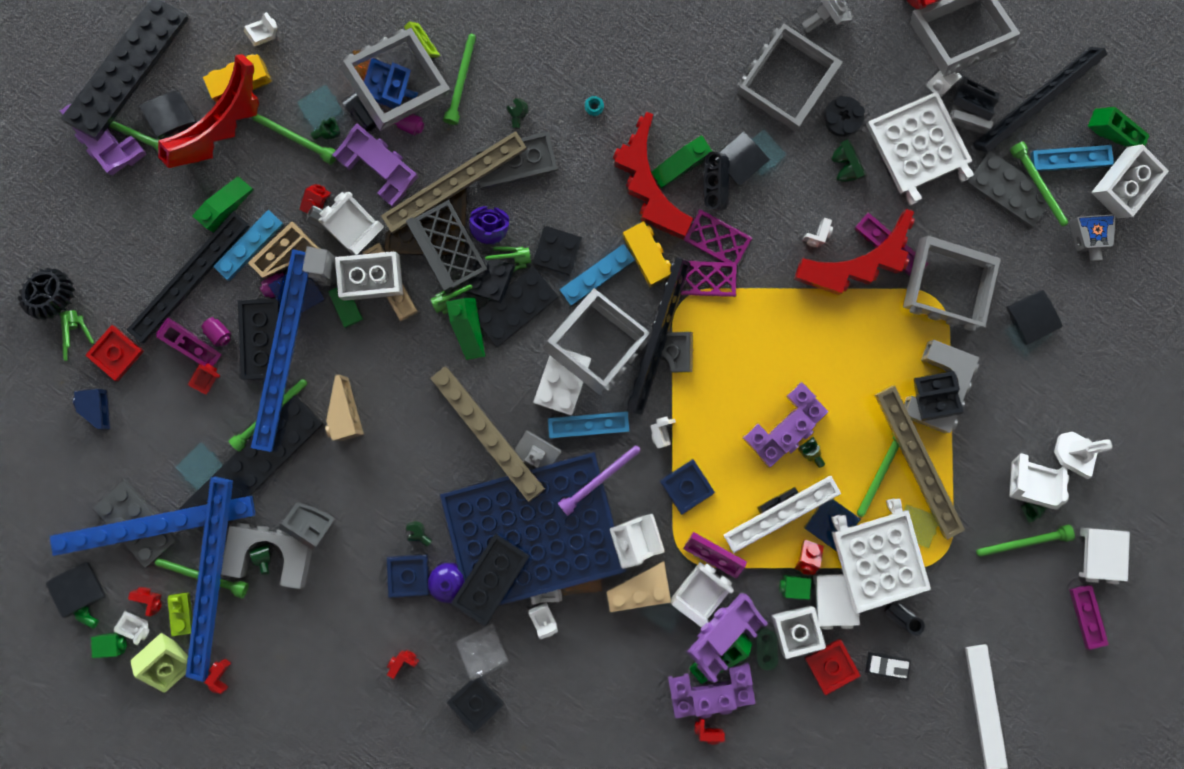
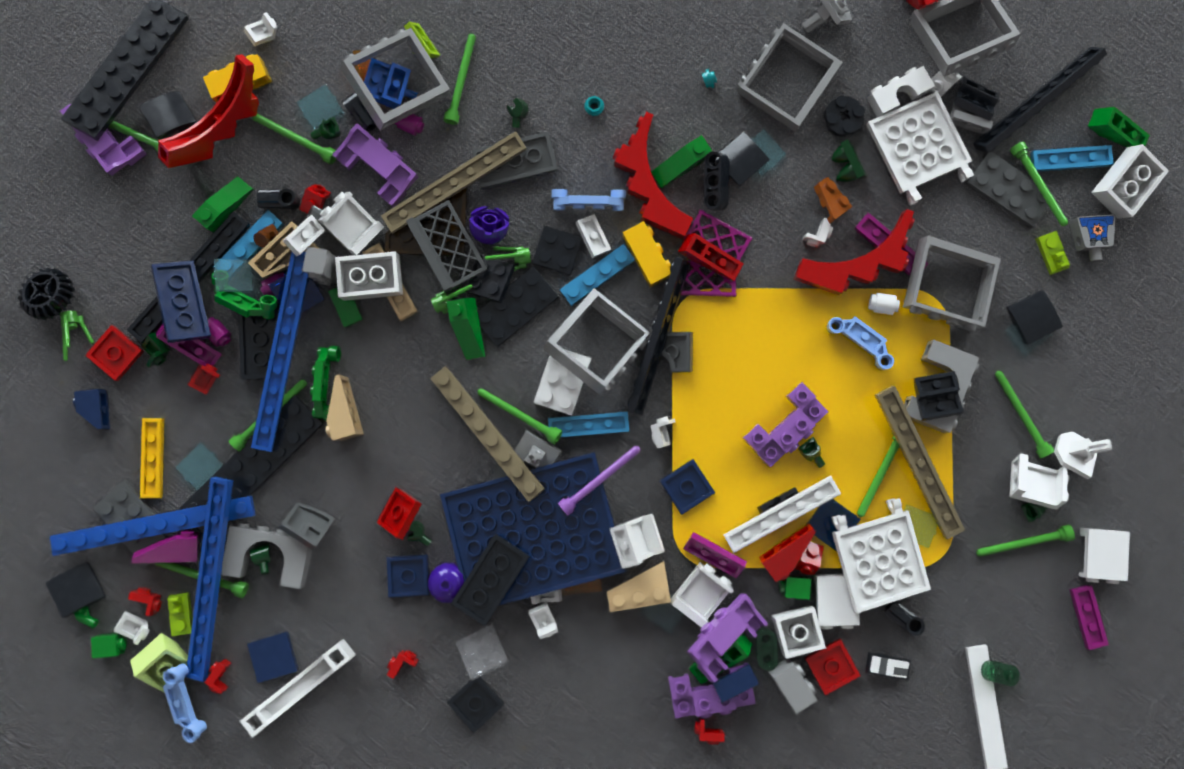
none -> magenta slope [132,530,199,563]
none -> yellow tile [140,418,164,498]
none -> dark green bracket [141,332,170,368]
none -> dark blue plate [151,260,211,343]
none -> light blue plate [163,663,207,743]
none -> green plate [211,271,277,319]
none -> clear light blue piece [212,259,254,292]
none -> white arch [240,639,356,738]
none -> dark blue tile [247,631,299,683]
none -> reddish brown piece [253,224,279,248]
none -> black piece [257,188,300,210]
none -> white plate [283,215,325,256]
none -> green plate [310,346,341,421]
none -> red plate [377,487,422,540]
none -> bright green piece [477,388,563,445]
none -> light blue plate [552,189,626,211]
none -> white plate [575,214,611,258]
none -> red slope [678,233,744,281]
none -> teal plate [702,69,717,89]
none -> dark blue tile [712,664,759,703]
none -> red slope [759,523,815,582]
none -> light grey brick [767,658,817,714]
none -> dark orange wing [814,176,853,224]
none -> light blue plate [827,316,894,370]
none -> white arch [867,66,935,118]
none -> white brick [868,293,900,315]
none -> clear green plate [981,660,1020,686]
none -> bright green piece [995,371,1054,458]
none -> lime plate [1035,230,1070,275]

